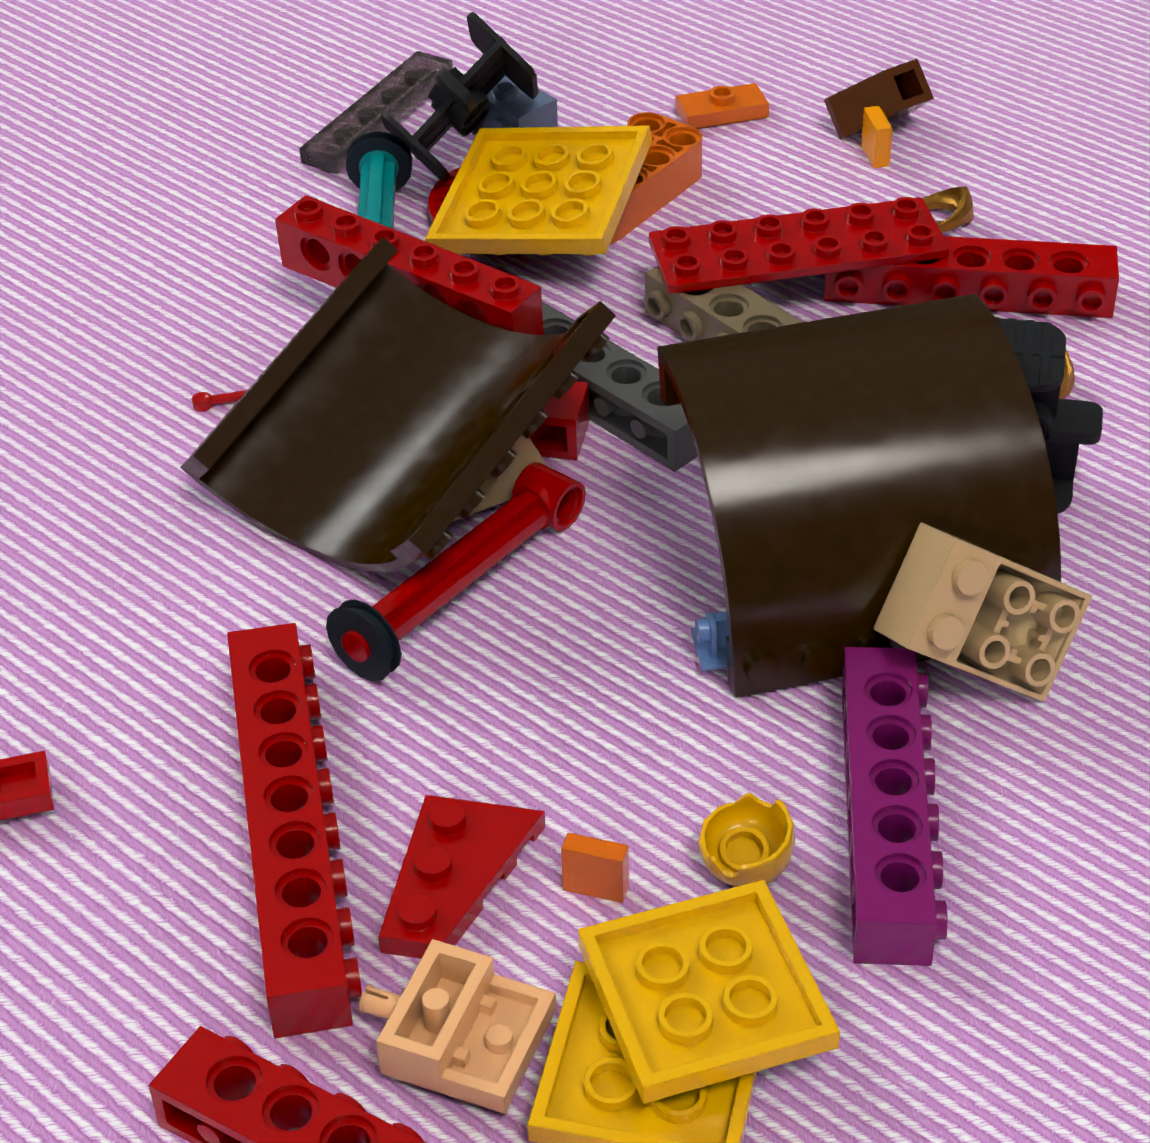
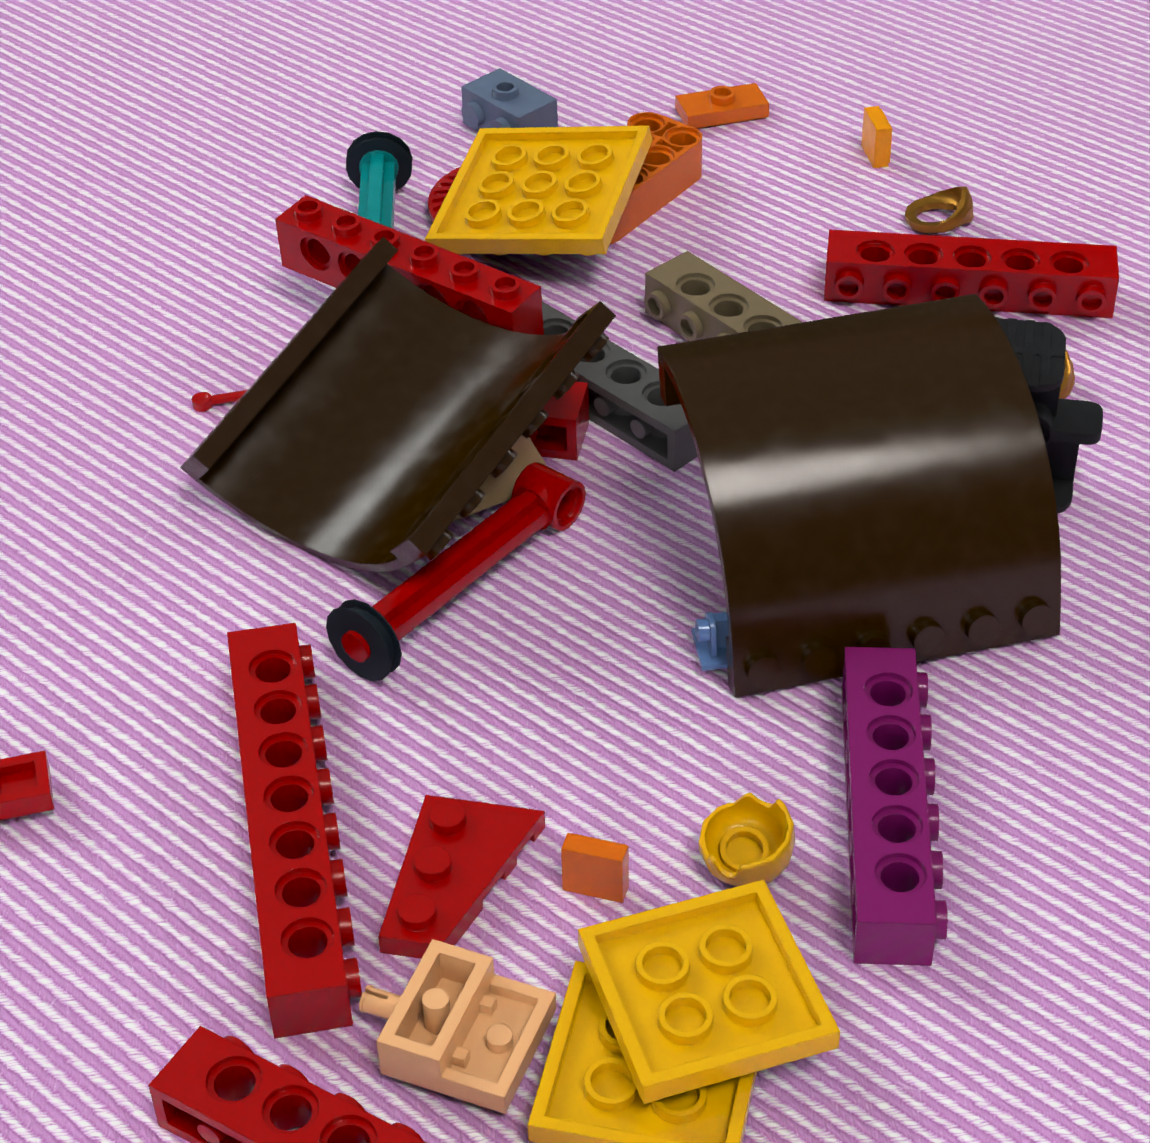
clear smoke plate [299,51,453,174] -> none
black piece [380,12,539,182] -> none
red bracket [649,197,949,294] -> none
reddish brown slope [824,58,934,140] -> none
tan slope [873,522,1093,702] -> none

